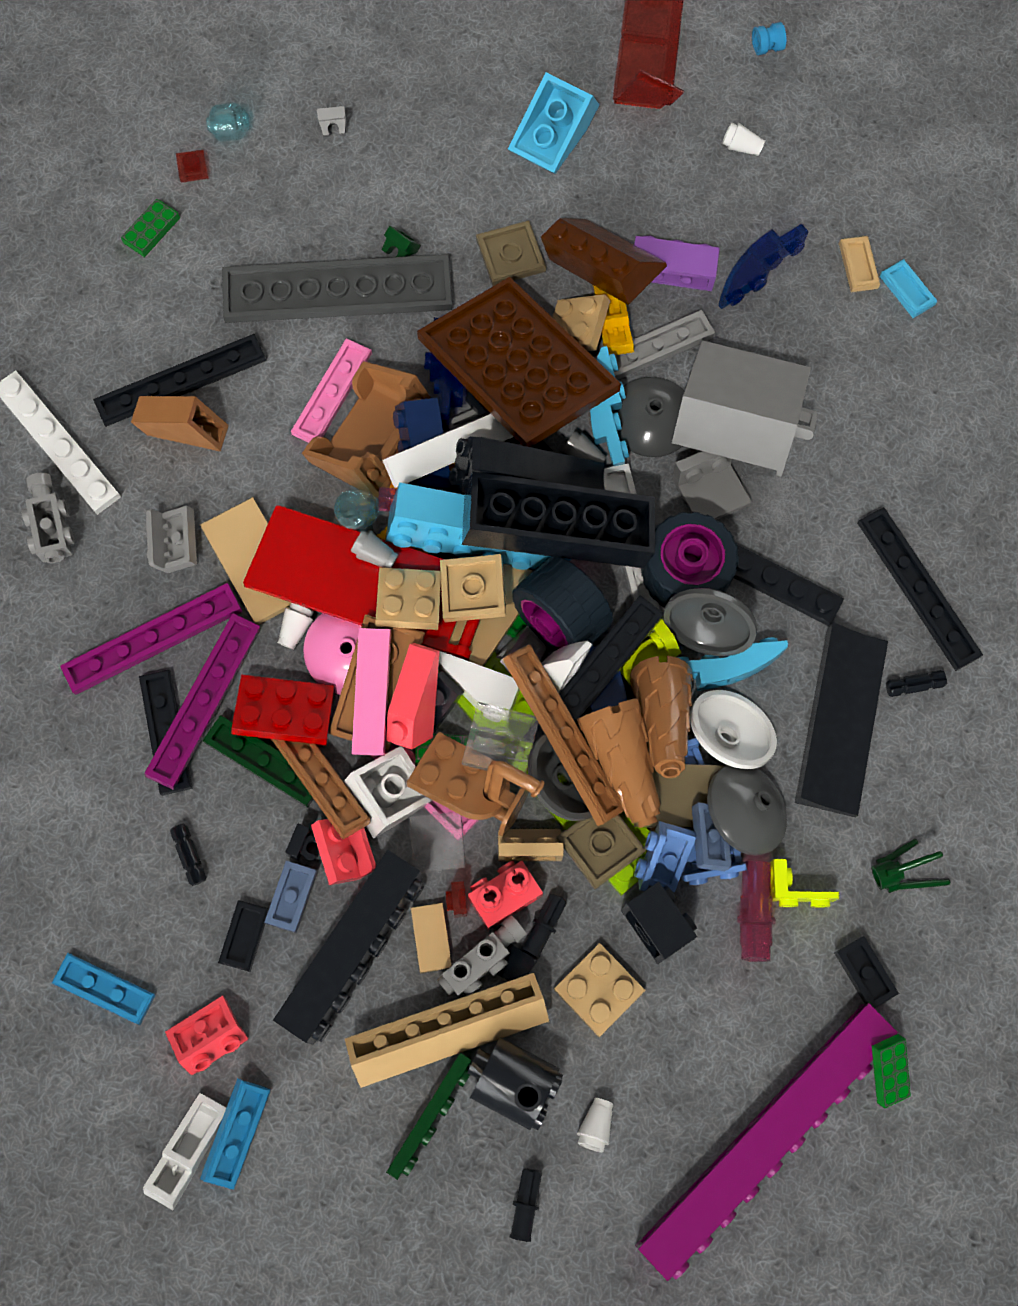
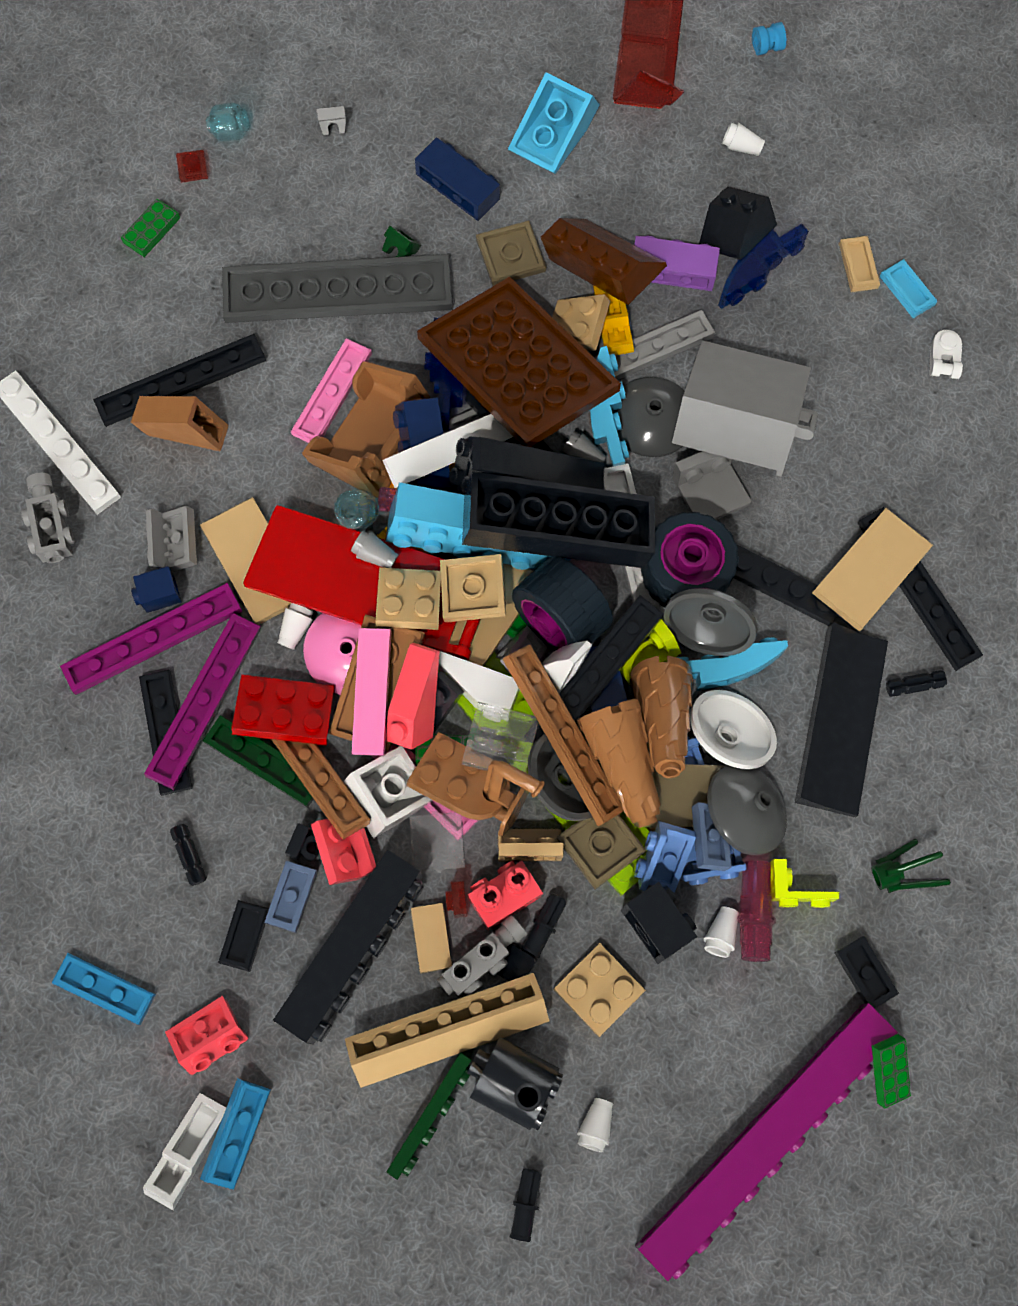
none -> dark blue brick [131,566,182,613]
none -> dark blue brick [415,137,500,221]
none -> black slope [699,186,777,260]
none -> white cone [704,906,739,958]
none -> tan tile [812,508,933,632]
none -> white plate [929,330,963,379]

